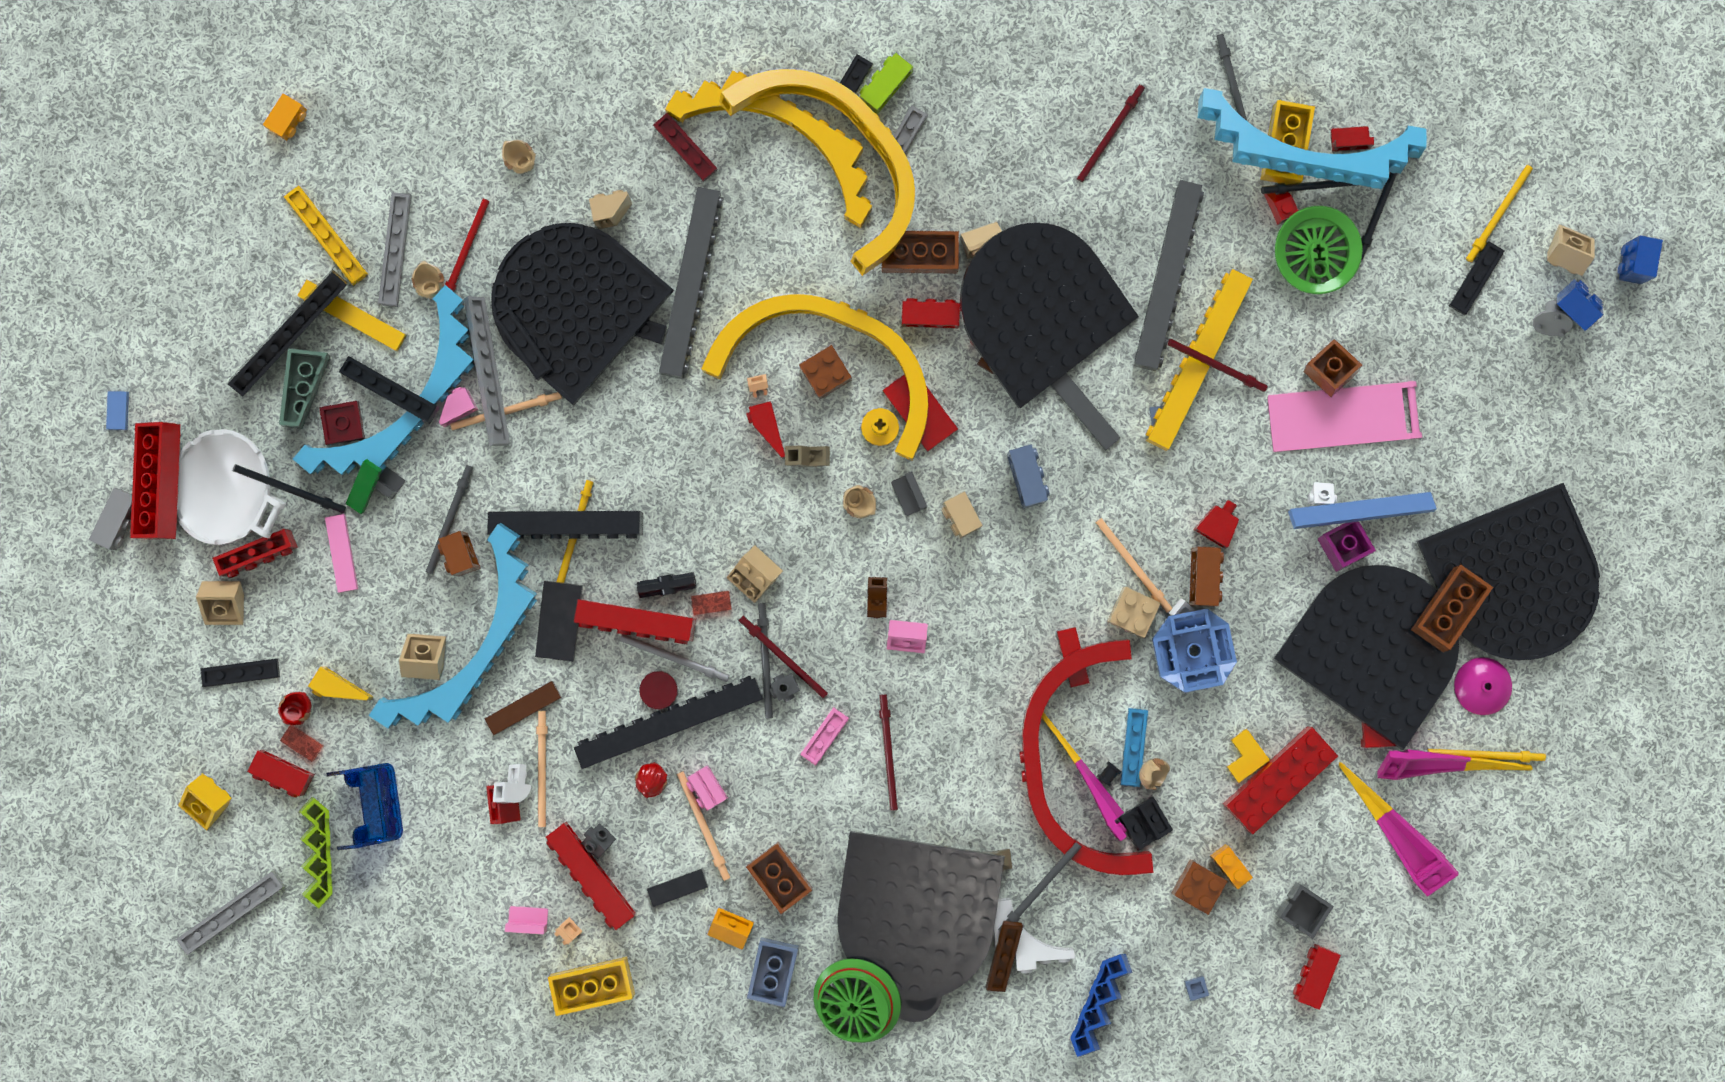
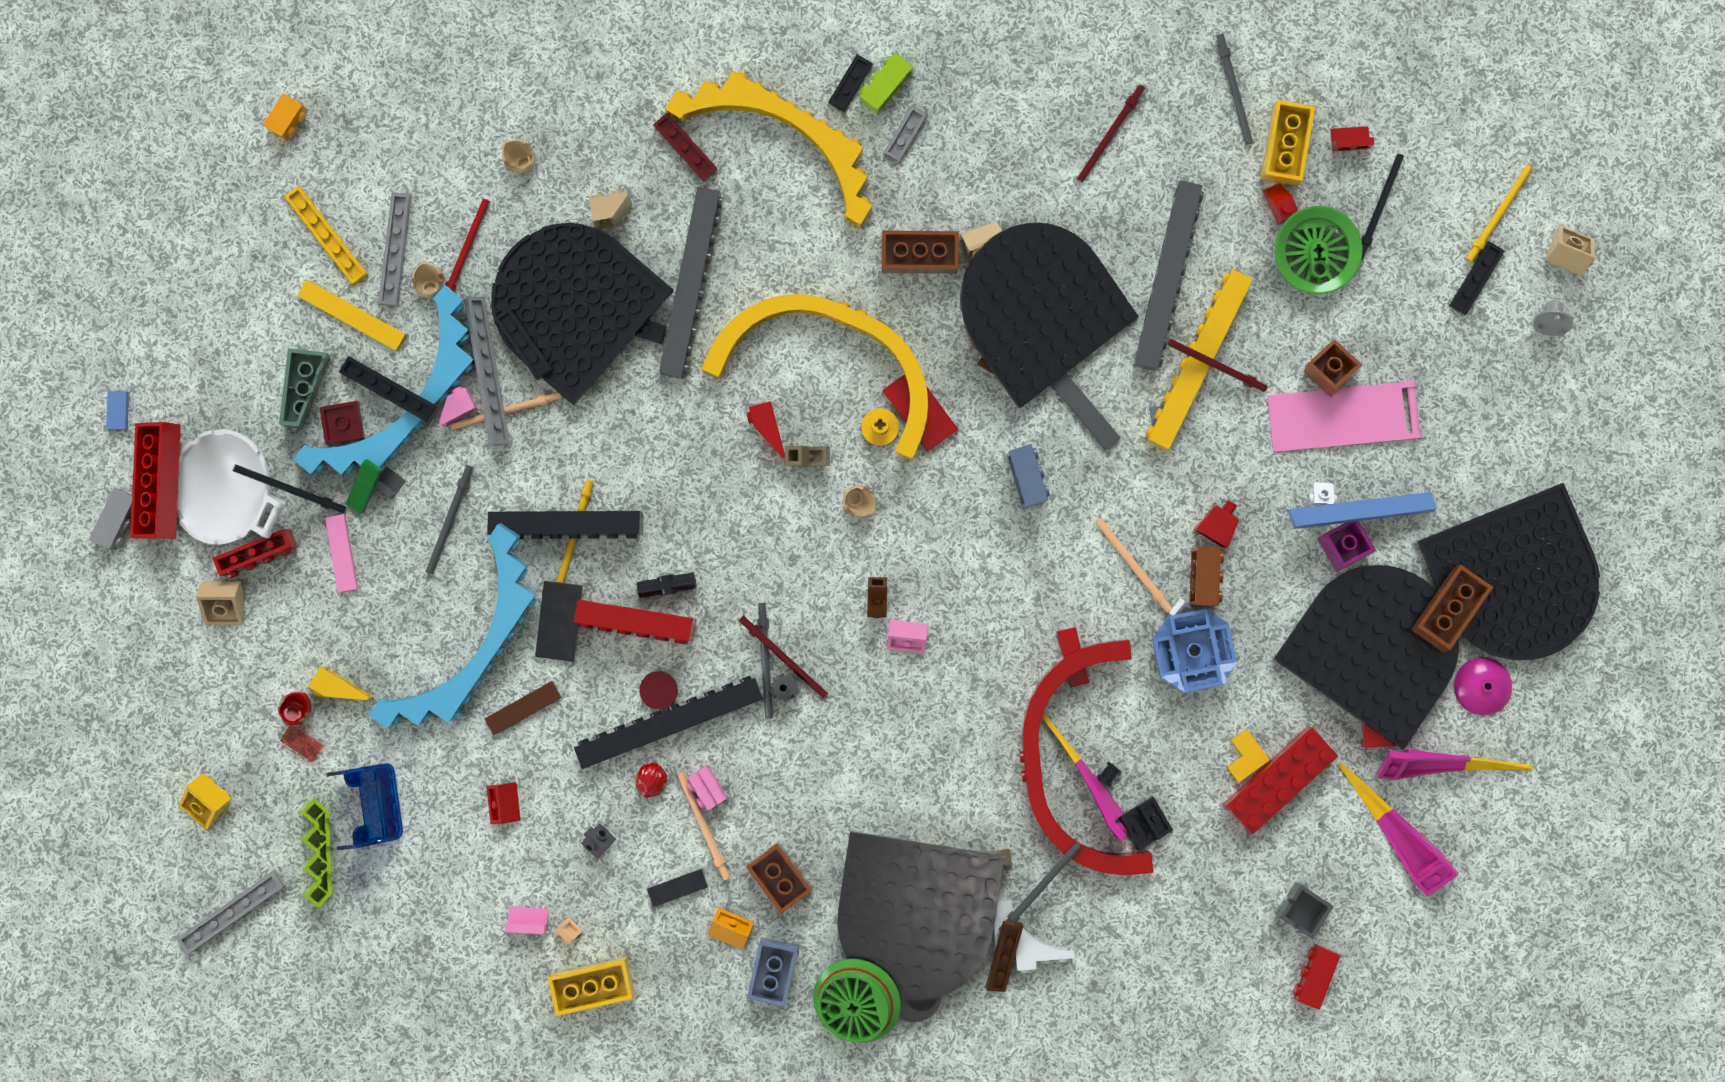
black tile [200,658,280,687] -> none
black brick [227,269,347,397] -> none
red brick [247,750,315,798] -> none
tan slope [399,634,446,680] -> none
dark orange brick [438,531,481,577] -> none
white brick [493,764,531,803] -> none
light nougat bar [536,711,548,827] -> none
red brick [545,821,636,930] -> none
light grey bar [620,634,730,682] -> none
clear red tile [691,591,732,615] -> none
yellow arch [719,69,915,276] -> none
tan slope [727,545,783,603] -> none
light nougat tile [747,374,768,398] -> none
dark orange brick [799,345,852,400] -> none
bright pink tile [800,707,849,766] -> none
dark red bar [879,694,898,811] -> none
dark grey panel [891,471,927,516] -> none
red brick [902,298,960,329] -> none
tan brick [941,491,983,539] -> none
blue brick [1070,954,1133,1057] -> none
tan brick [1107,587,1161,638] -> none
dark azure tile [1120,708,1148,787] -> none
tan hair [1139,758,1170,790] -> none
dark orange brick [1171,859,1227,915] -> none
sand blue tile [1184,976,1209,1001] -> none
medium azure arch [1197,88,1427,189] -> none
light orange brick [1210,844,1253,889] -> none
black bar [1261,180,1357,195] -> none
yellow bar [1427,749,1546,763] -> none
blue brick [1557,279,1604,331] -> none
blue brick [1617,235,1663,284] -> none

